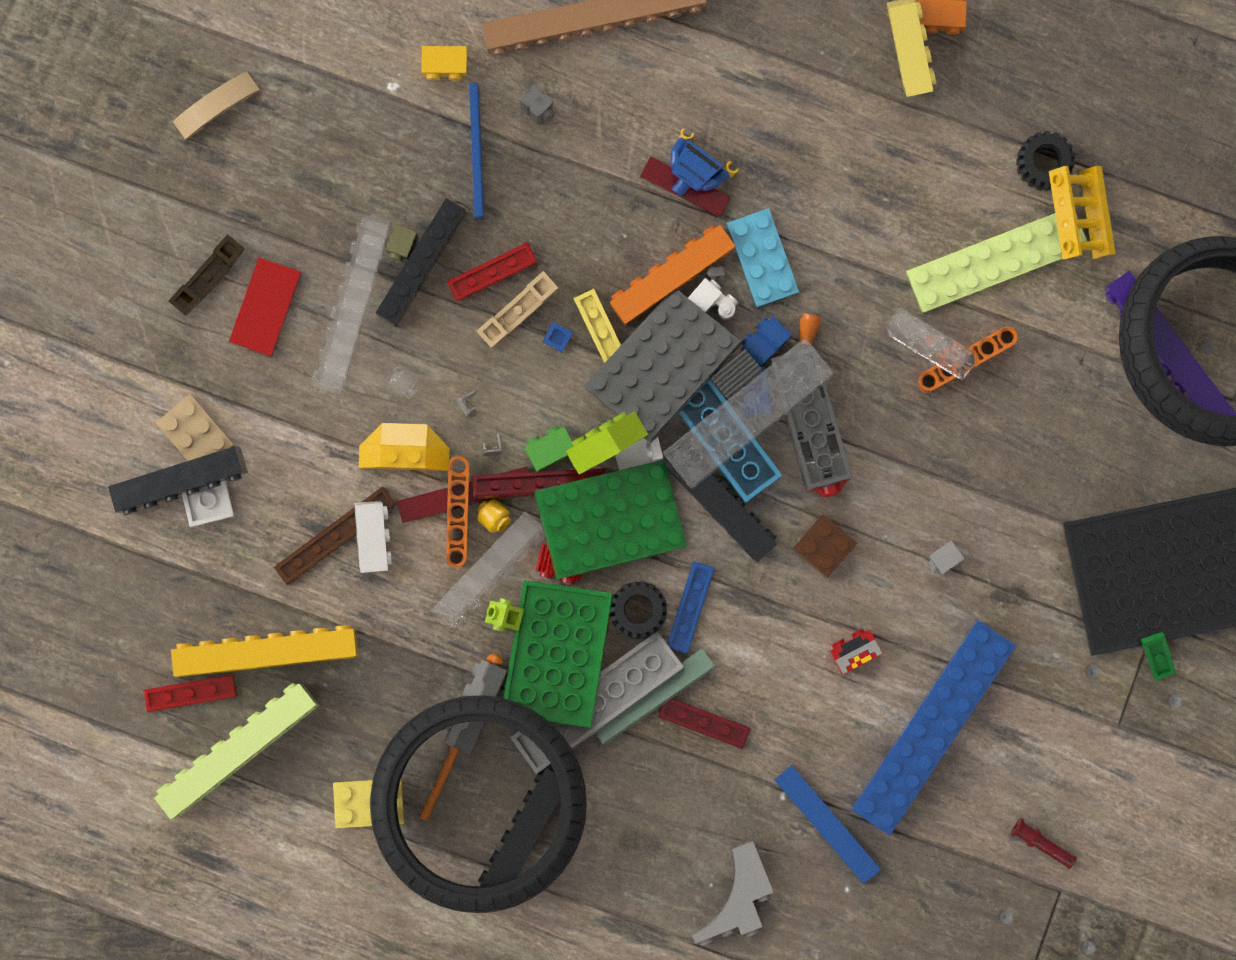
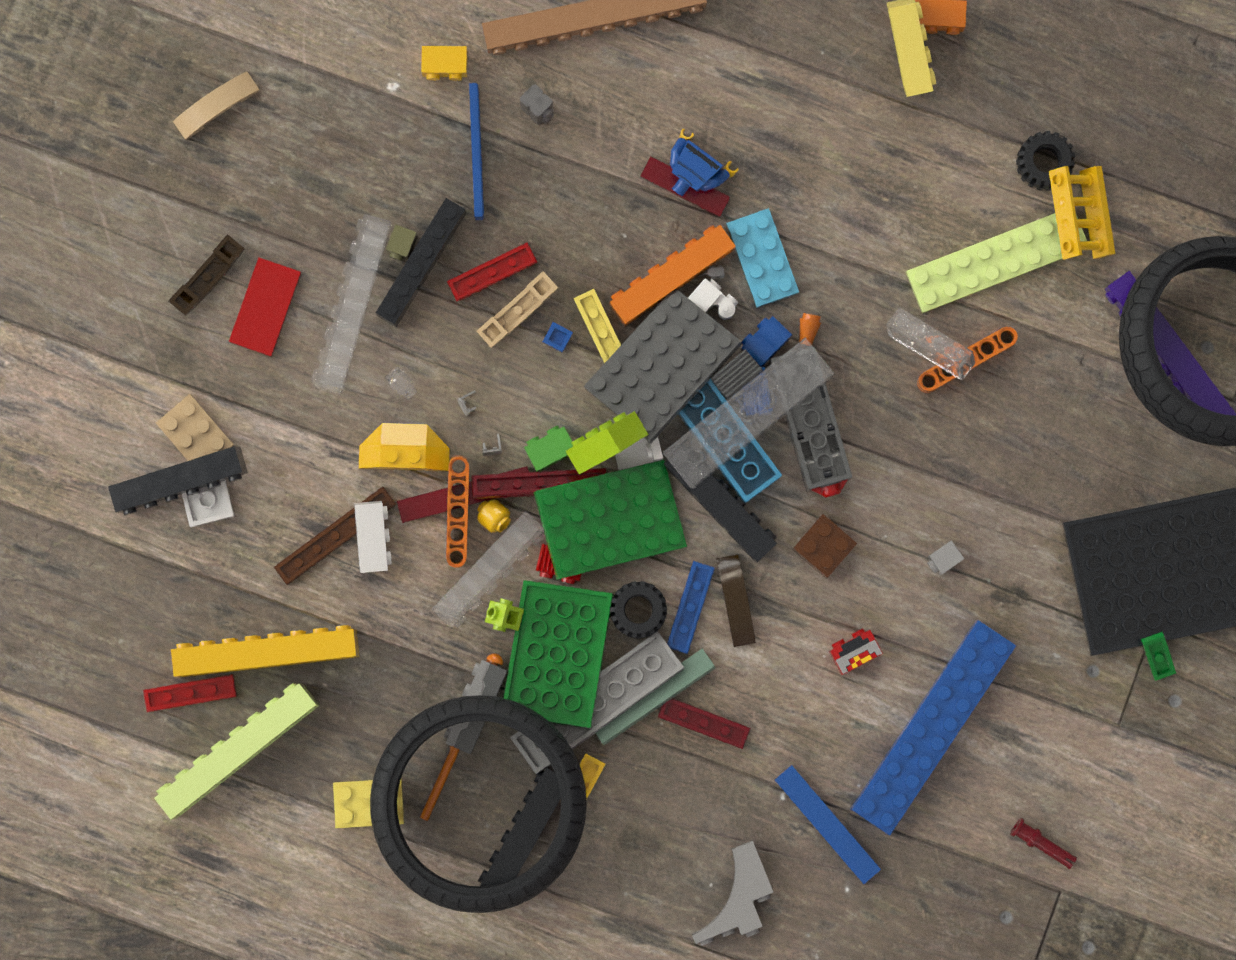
none -> yellow plate [580,754,605,798]
none -> dark brown slope [716,554,756,647]

